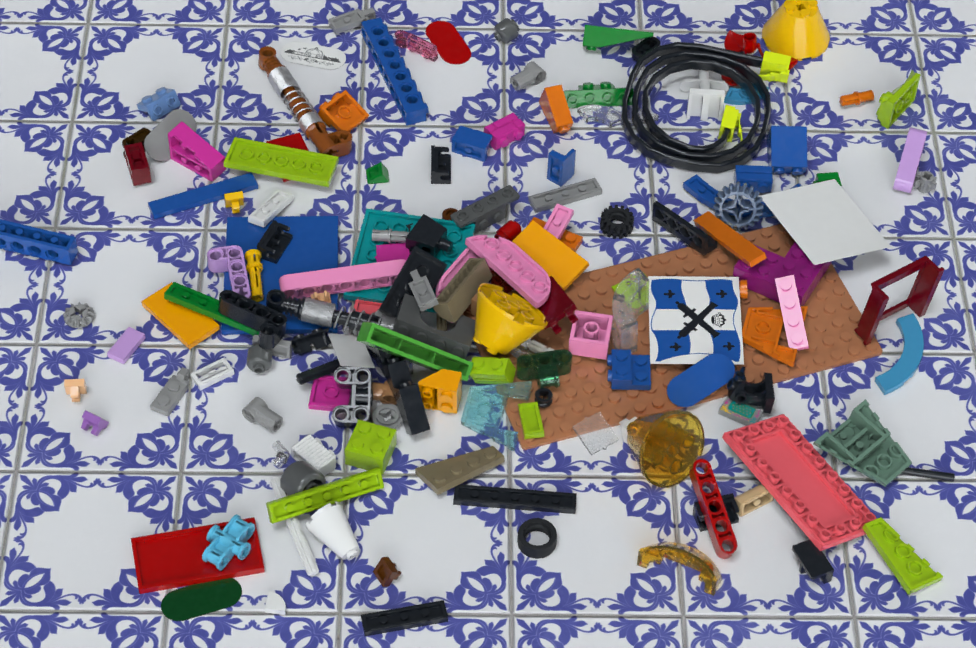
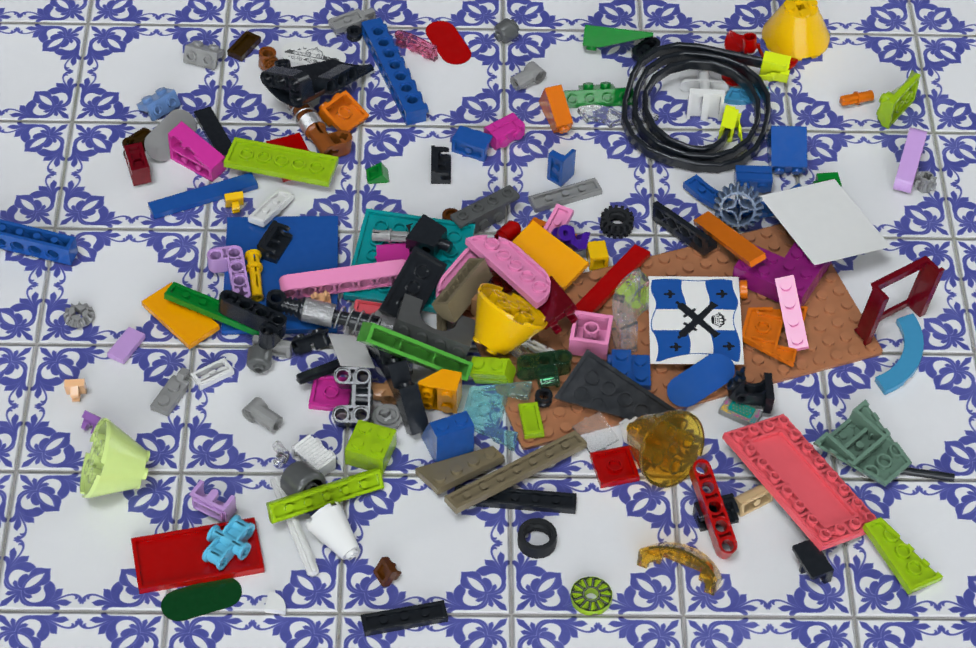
light grey hinge [408,269,439,312] -> none
none -> yellowish green cone [80,418,150,498]
none -> light grey bracket [183,40,225,70]
none -> lavender window [189,480,237,522]
none -> black tile [194,107,232,157]
none -> dark brown tile [227,31,261,62]
none -> black panel [260,59,374,108]
none -> black bush [346,25,362,42]
none -> blue slope [421,411,474,463]
none -> dark tan plate [444,431,587,514]
none -> dark purple leg [551,225,591,252]
none -> black wing [554,349,686,433]
none -> tile [570,576,612,616]
none -> red tile [574,244,650,313]
none -> yellow brick [586,240,609,271]
none -> red tile [590,446,640,488]

